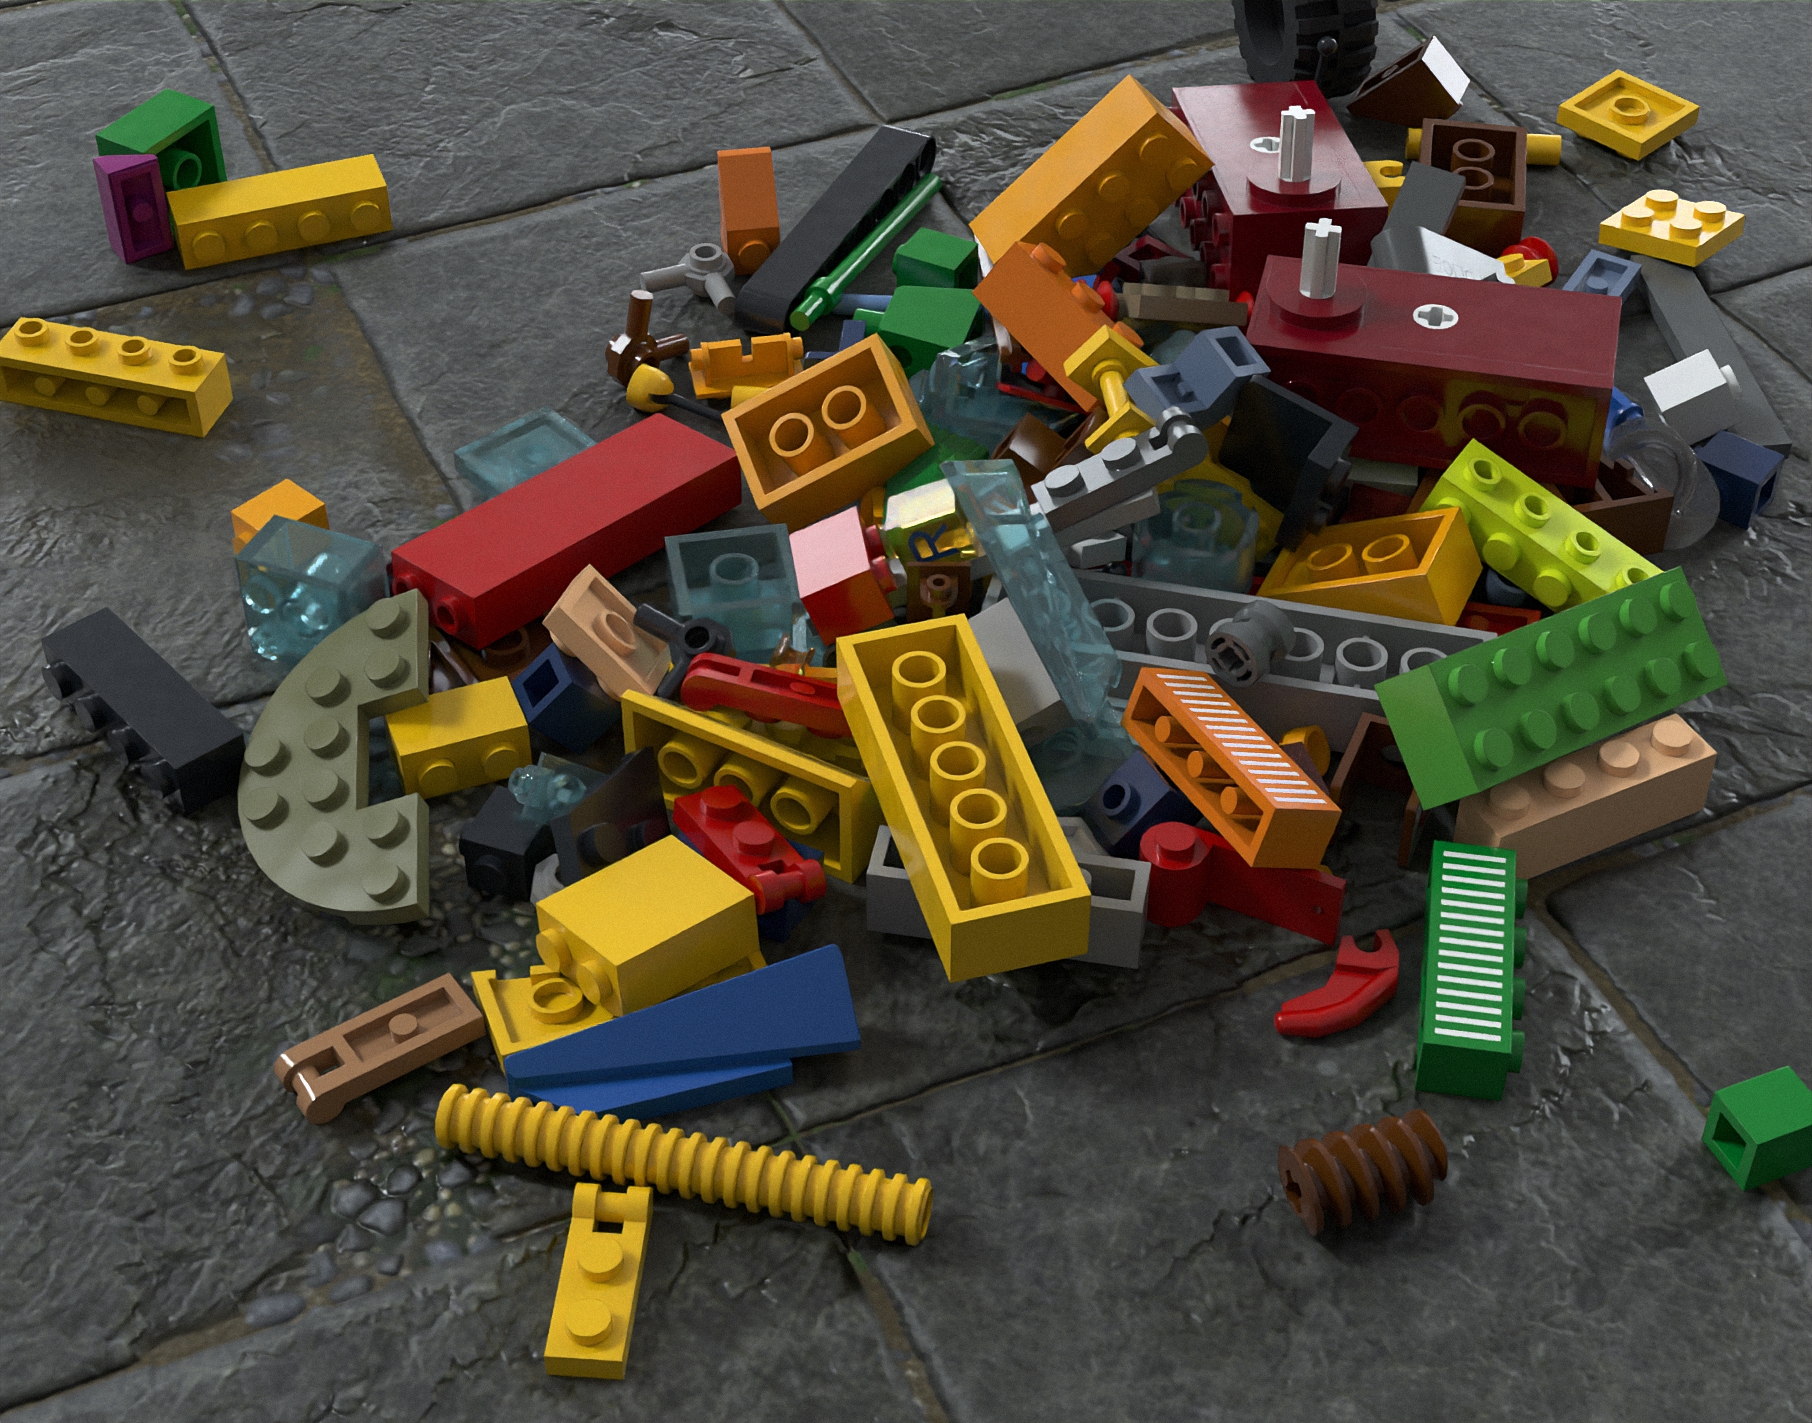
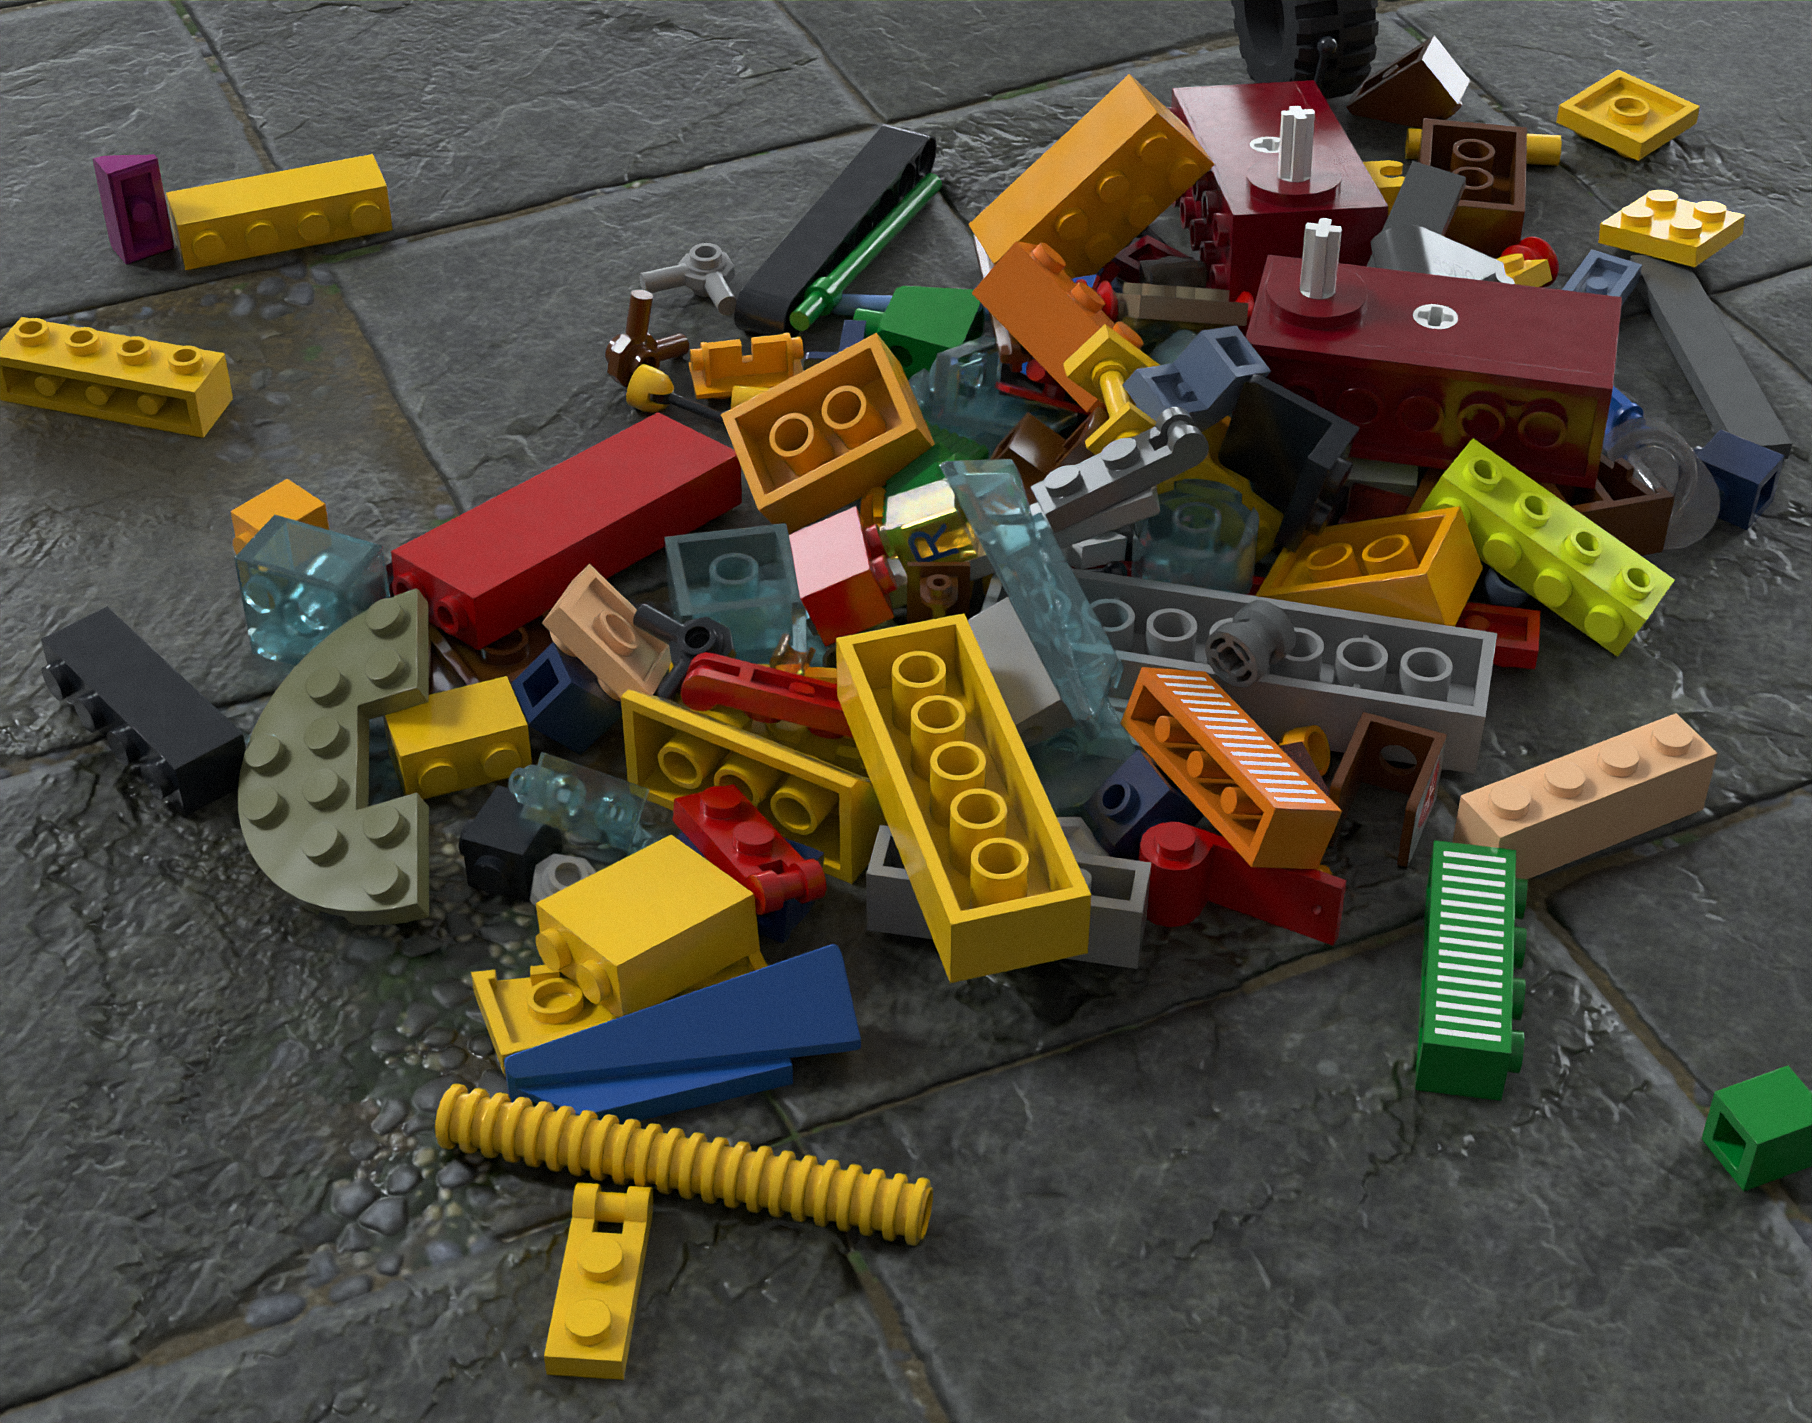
green brick [95,88,227,234] -> none
medium nougat plate [274,973,486,1124] -> none
clear light blue plate [453,405,598,498] -> none
black wing [550,746,672,887] -> none
orange slope [717,147,780,275] -> none
green brick [892,227,979,289] -> none
red piece [1274,929,1399,1038] -> none
reddish brown piece [1277,1109,1448,1236] -> none
bright green brick [1374,566,1728,811] -> none
white brick [1644,349,1743,451] -> none

